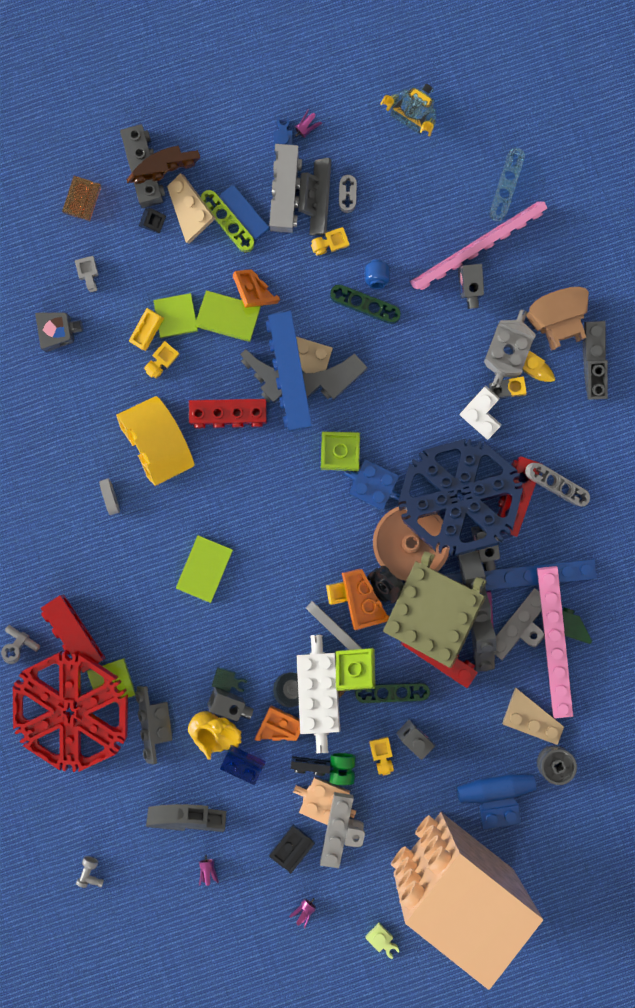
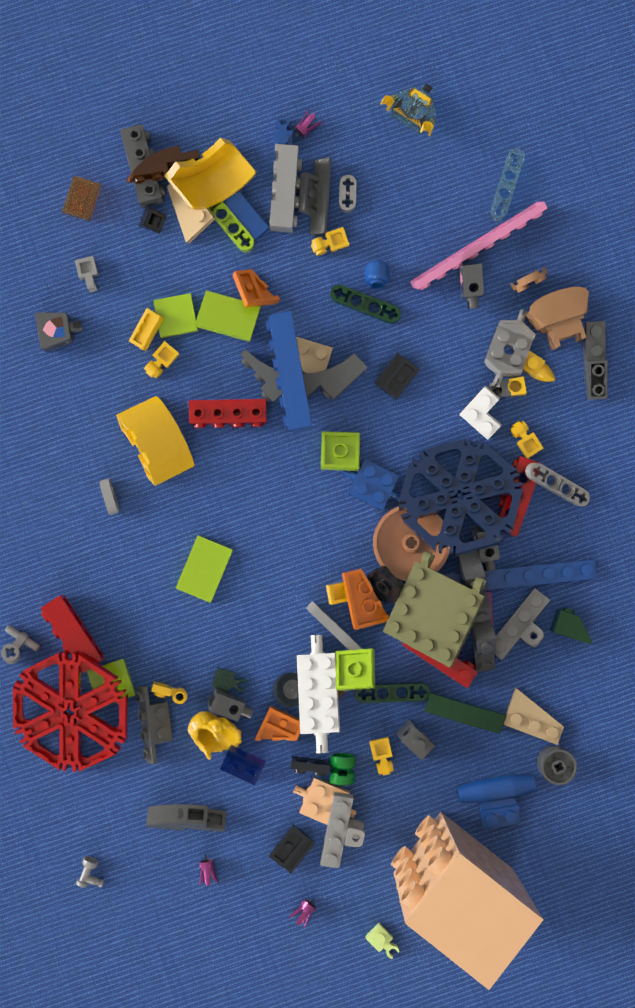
bright pink plate [537,566,573,718] -> none
none -> yellow plate [151,681,188,704]
none -> yellow panel [165,138,256,210]
none -> black plate [374,353,420,400]
none -> dark green slope [425,693,506,734]
none -> medium nougat plate [510,267,548,293]
none -> yellow plate [510,421,543,459]

